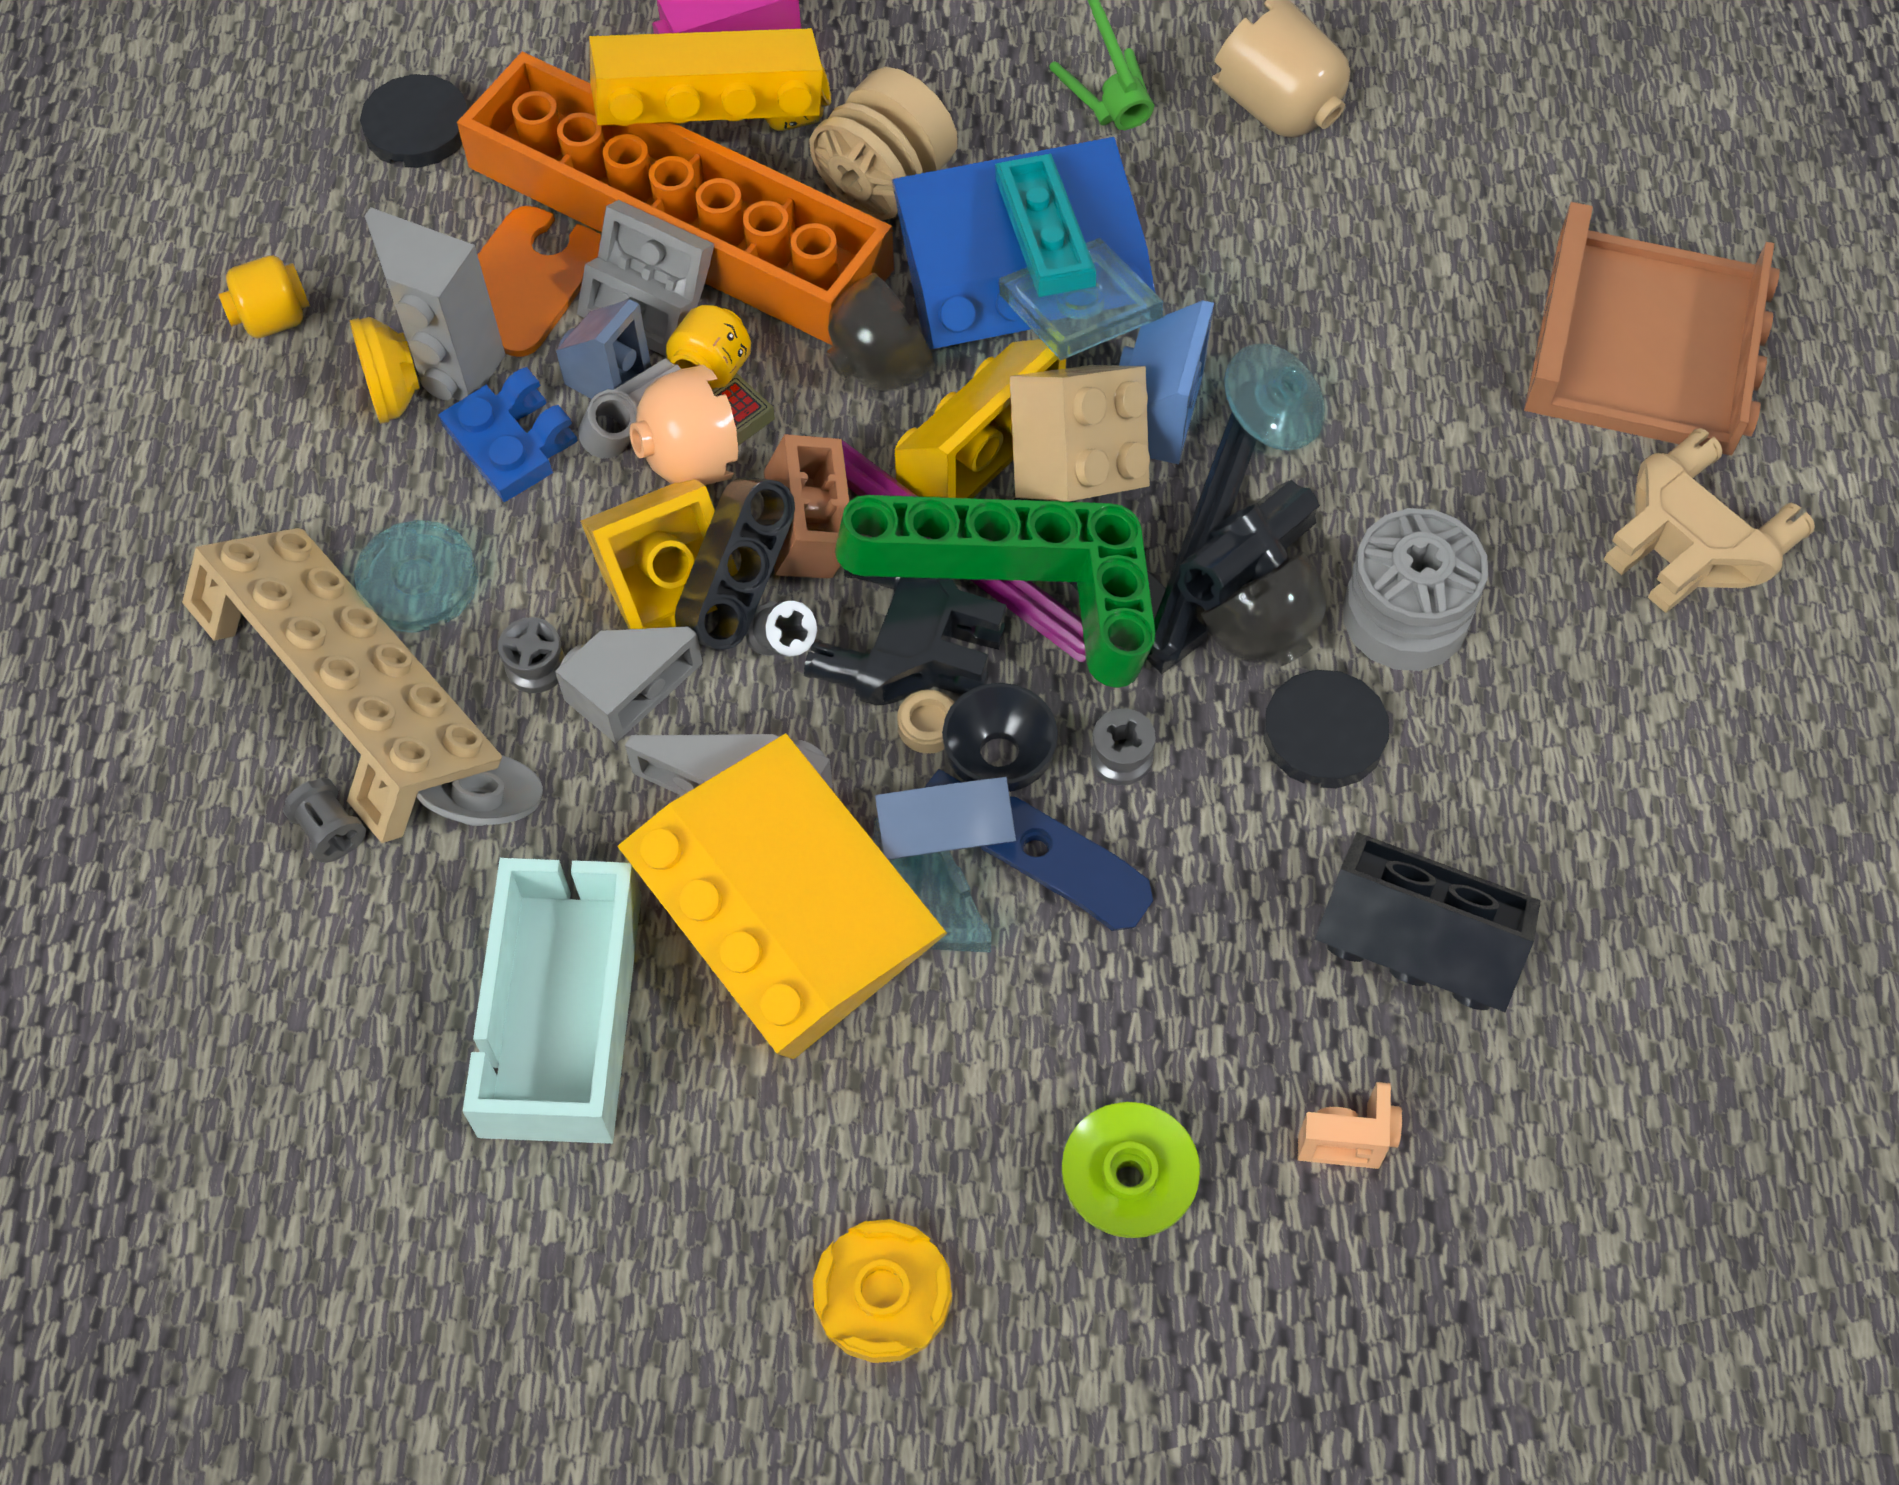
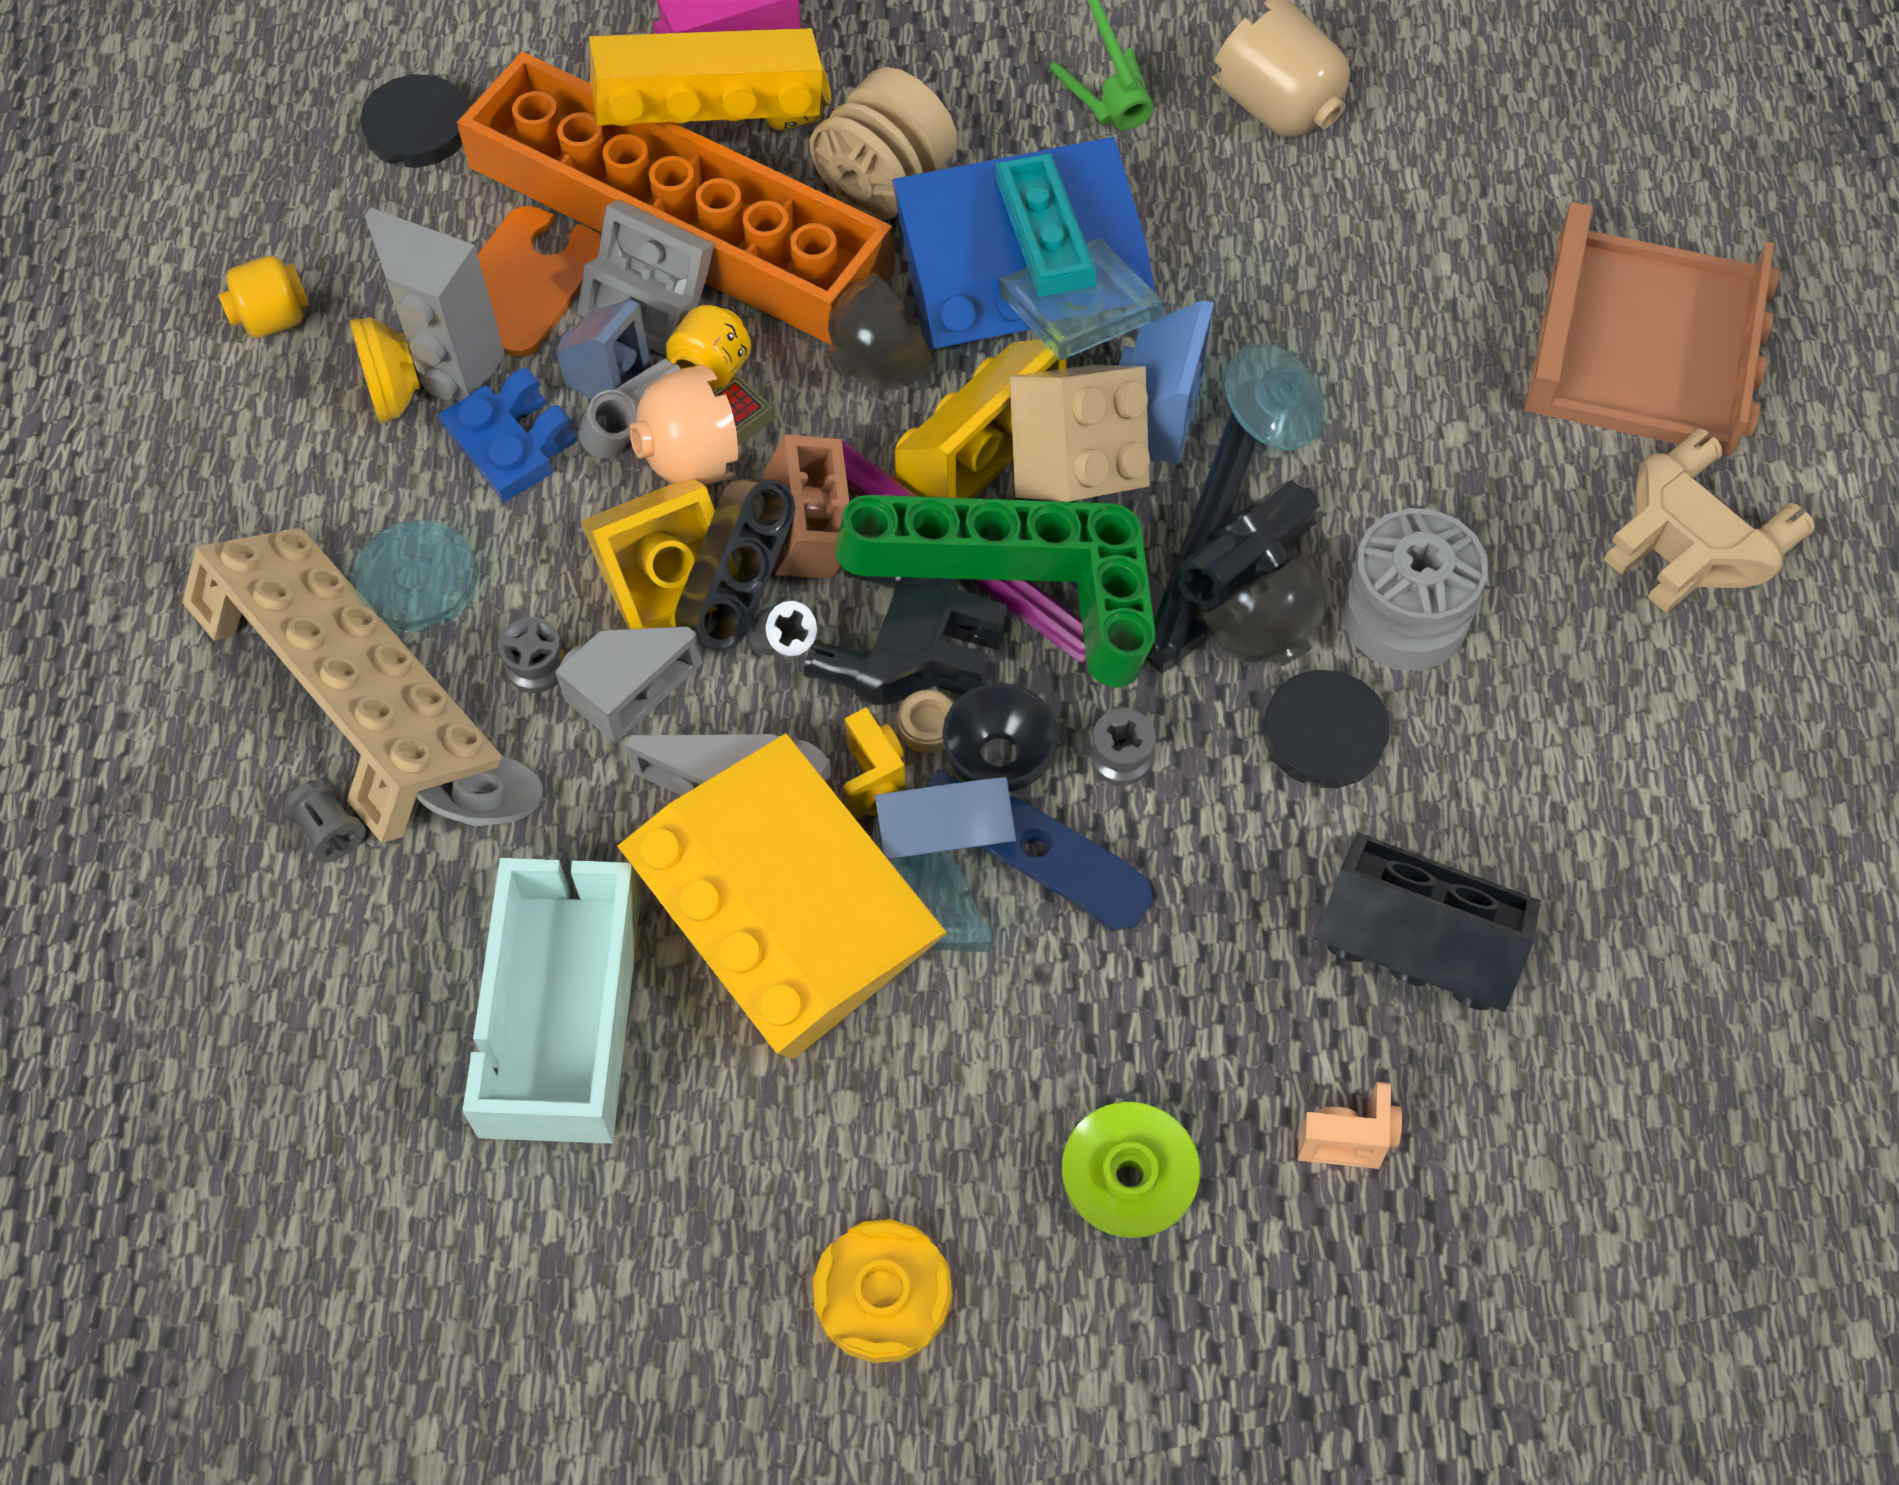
none -> yellow bracket [843,707,906,819]

